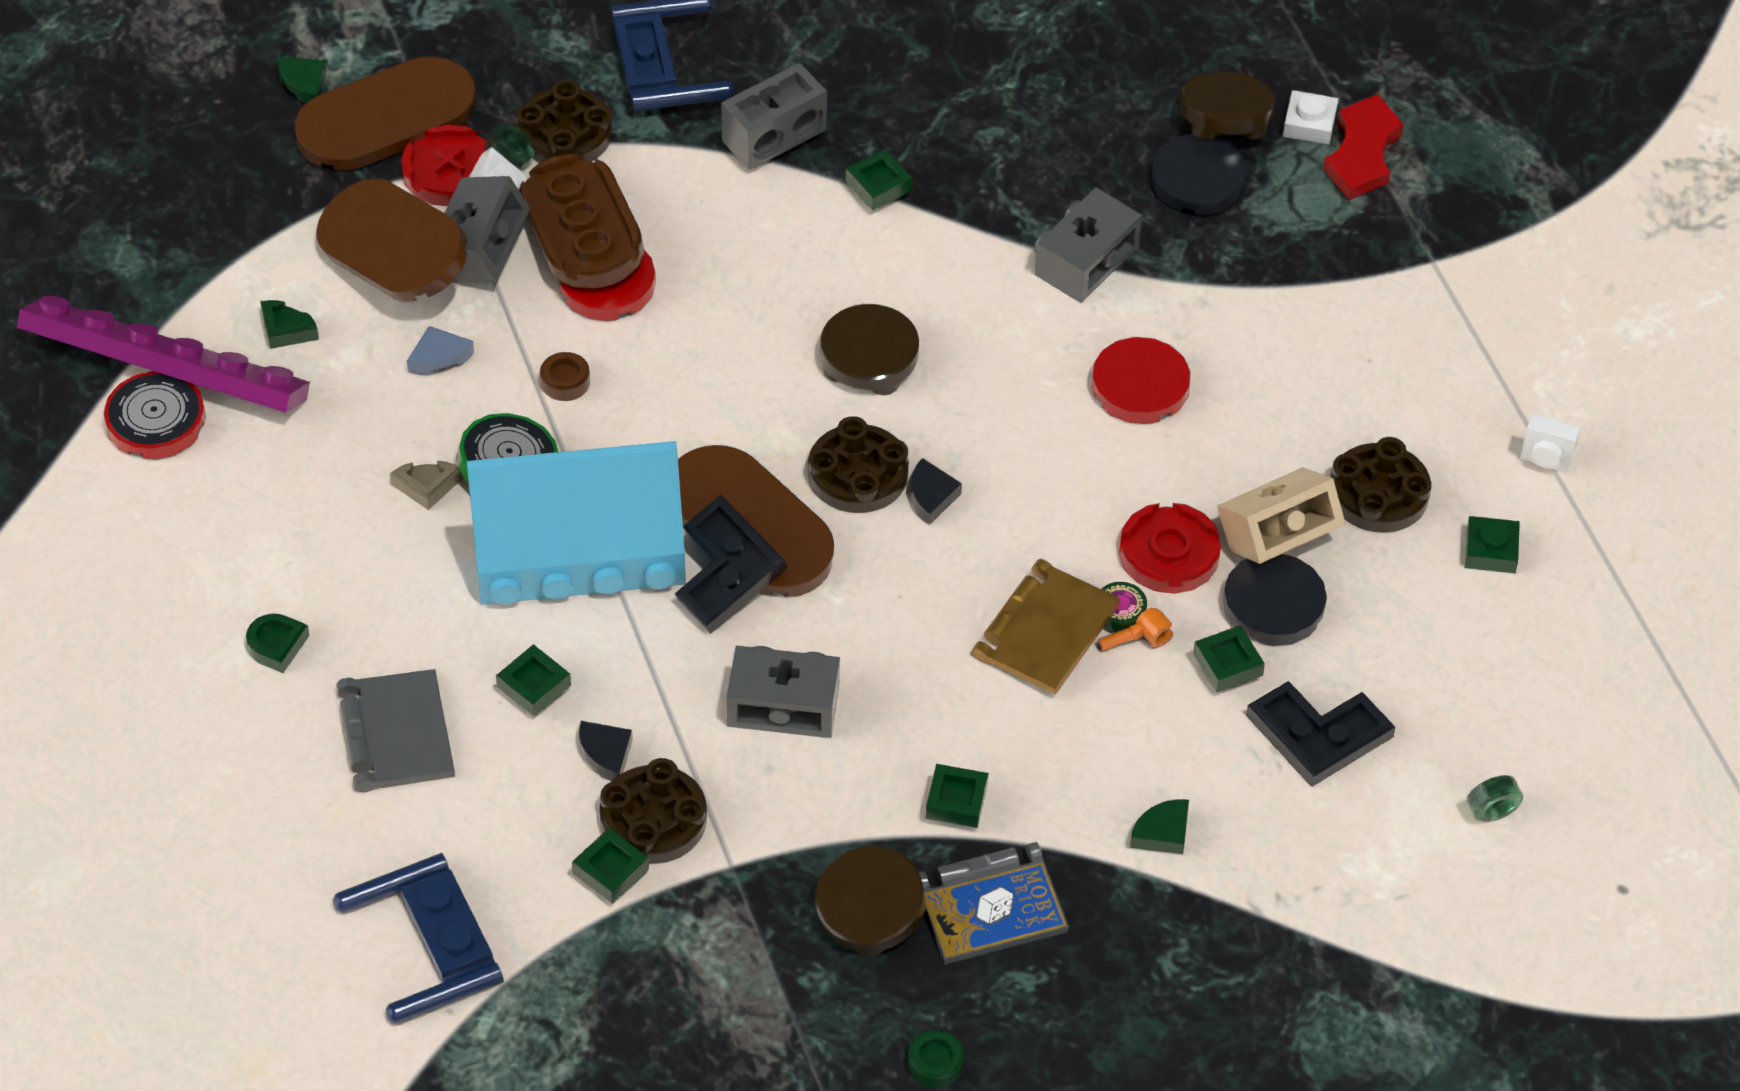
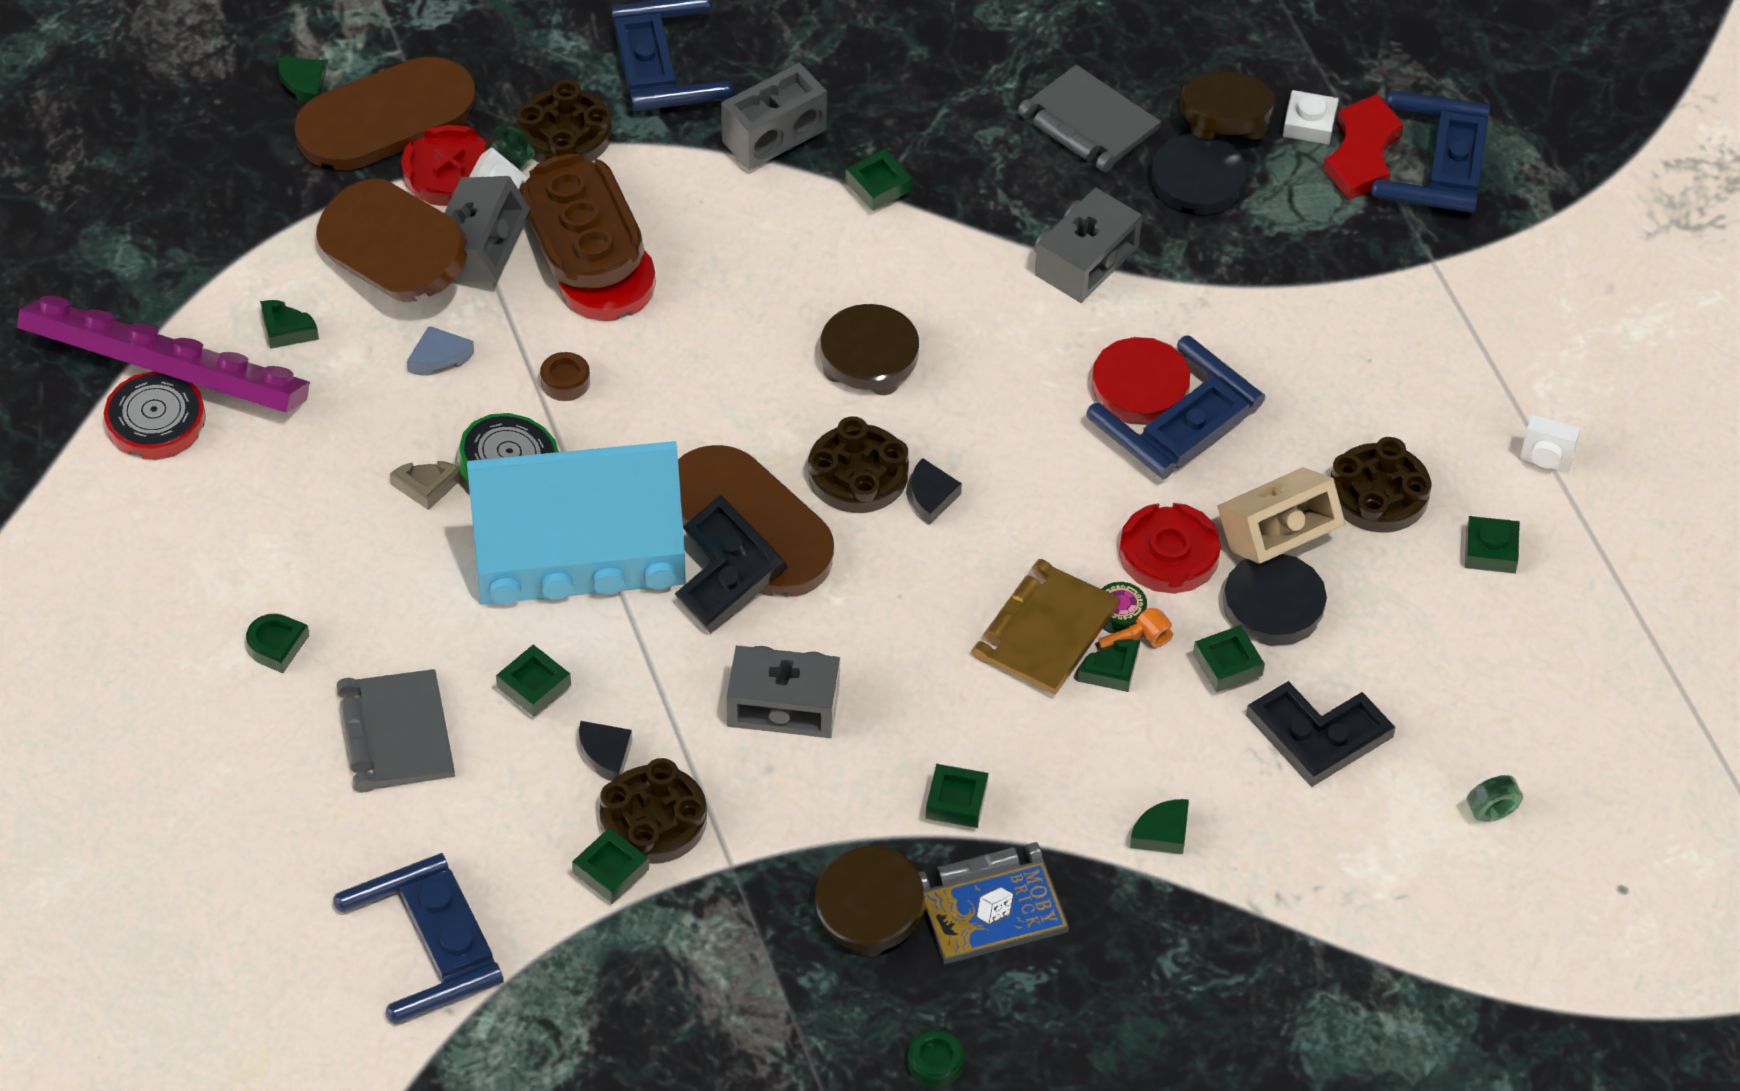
none -> dark grey piece [1018,65,1161,173]
none -> dark green tile [1078,639,1140,692]
none -> dark blue plate [1086,335,1266,479]
none -> dark blue plate [1371,90,1490,213]

